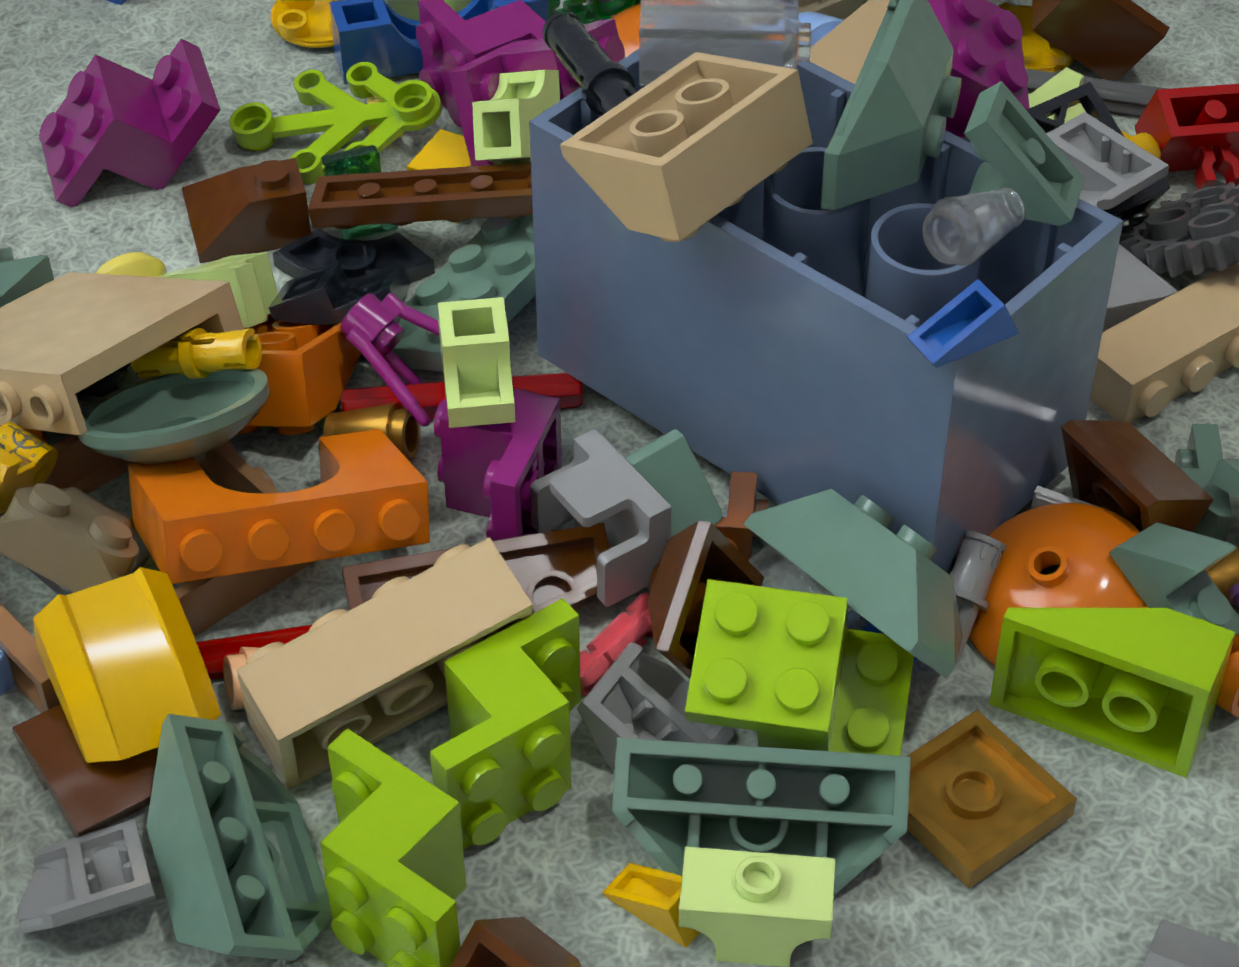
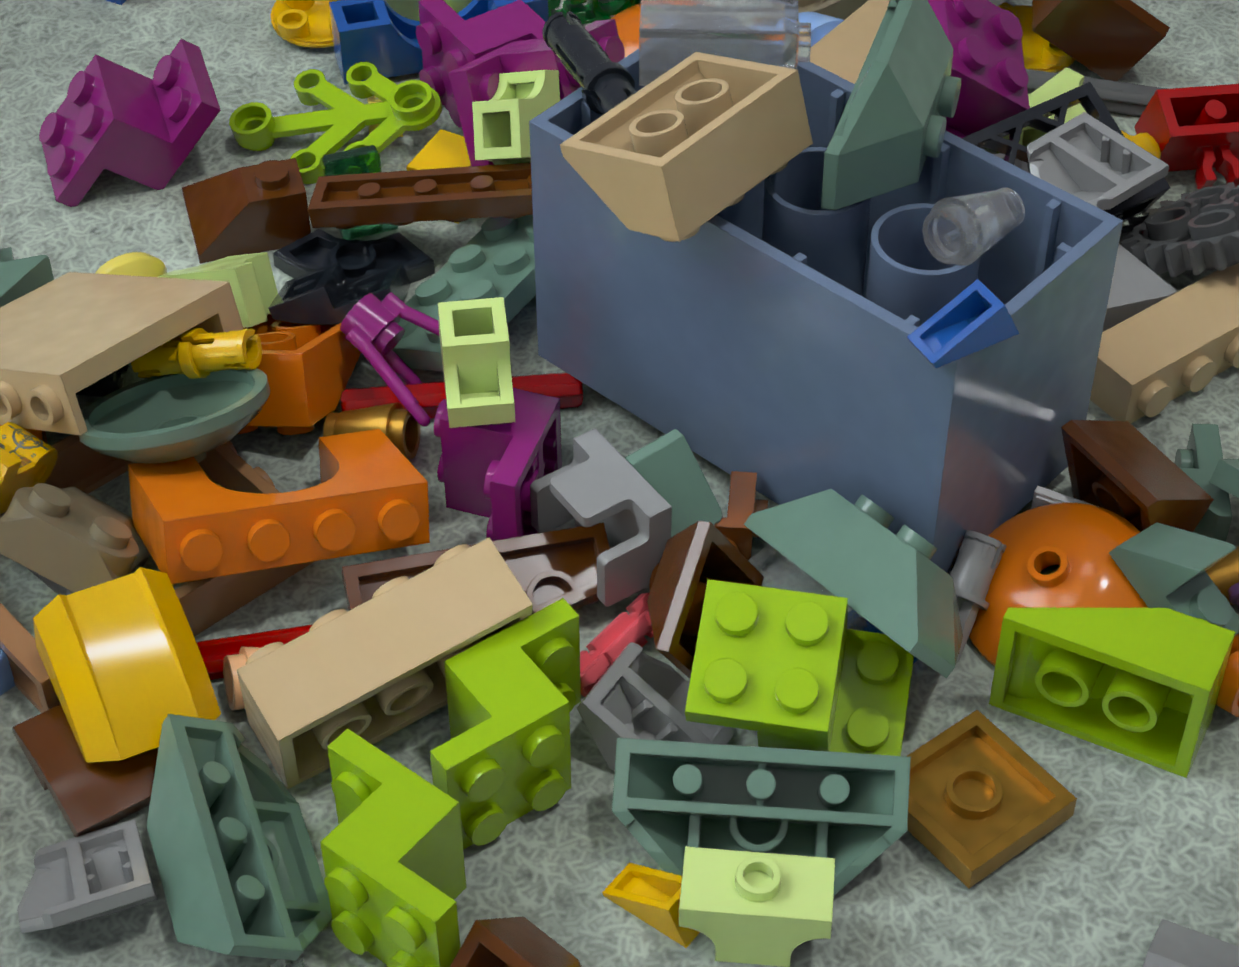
sand green slope [964,81,1085,226] -> none

